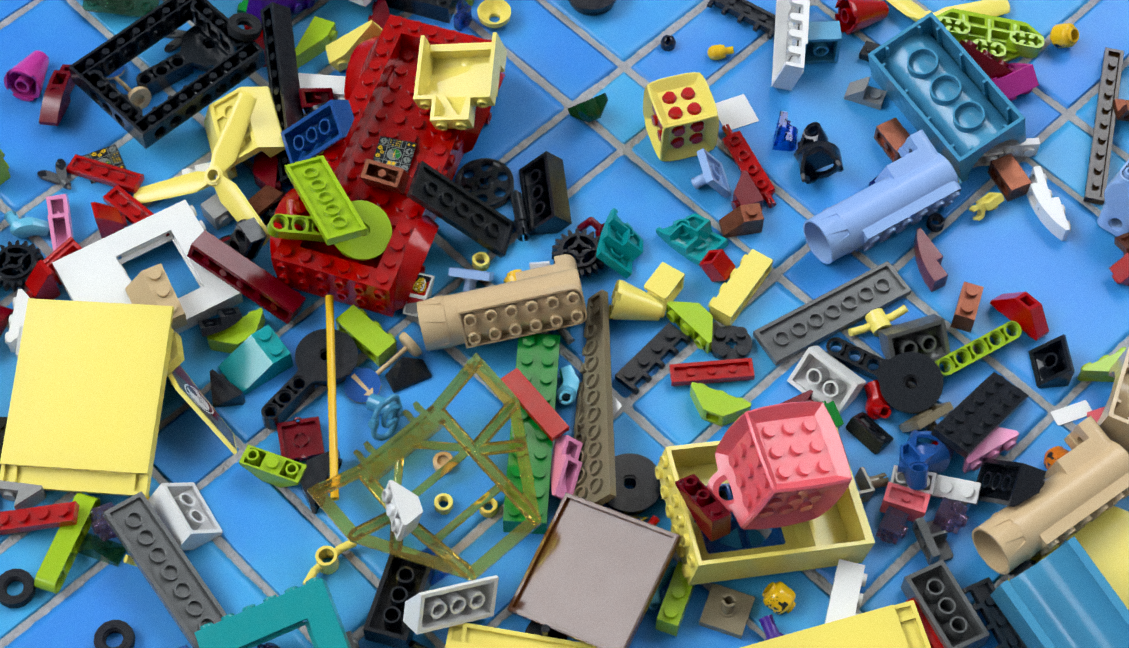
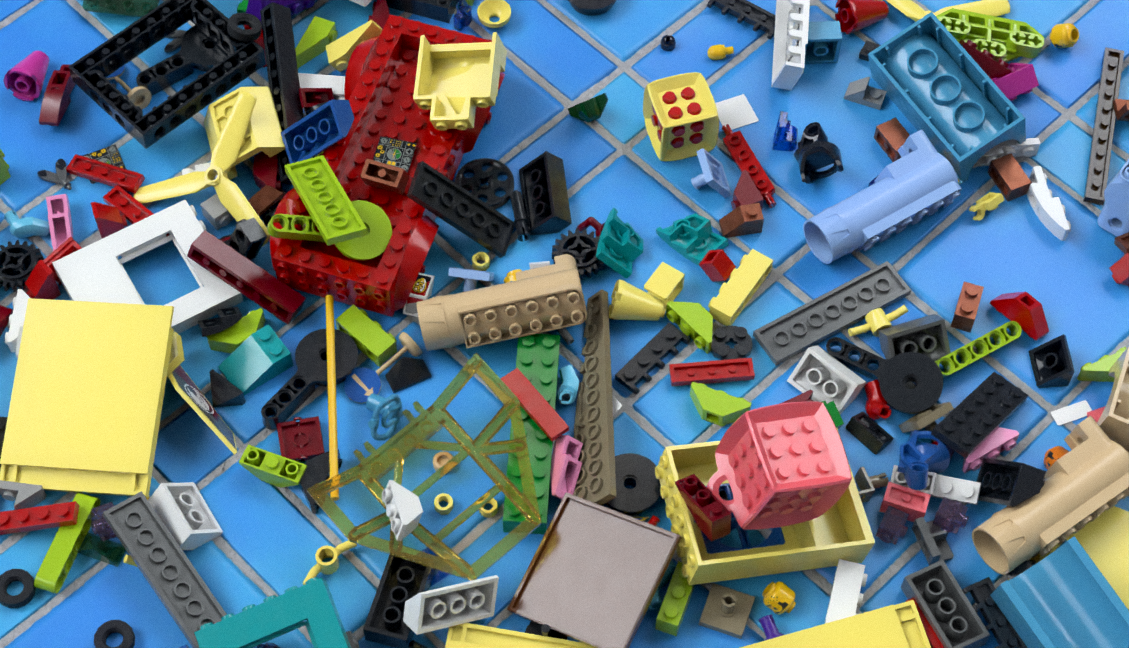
tan slope [125,263,188,330] -> none
slope [914,227,948,292] -> none
black axle [926,213,945,233] -> none

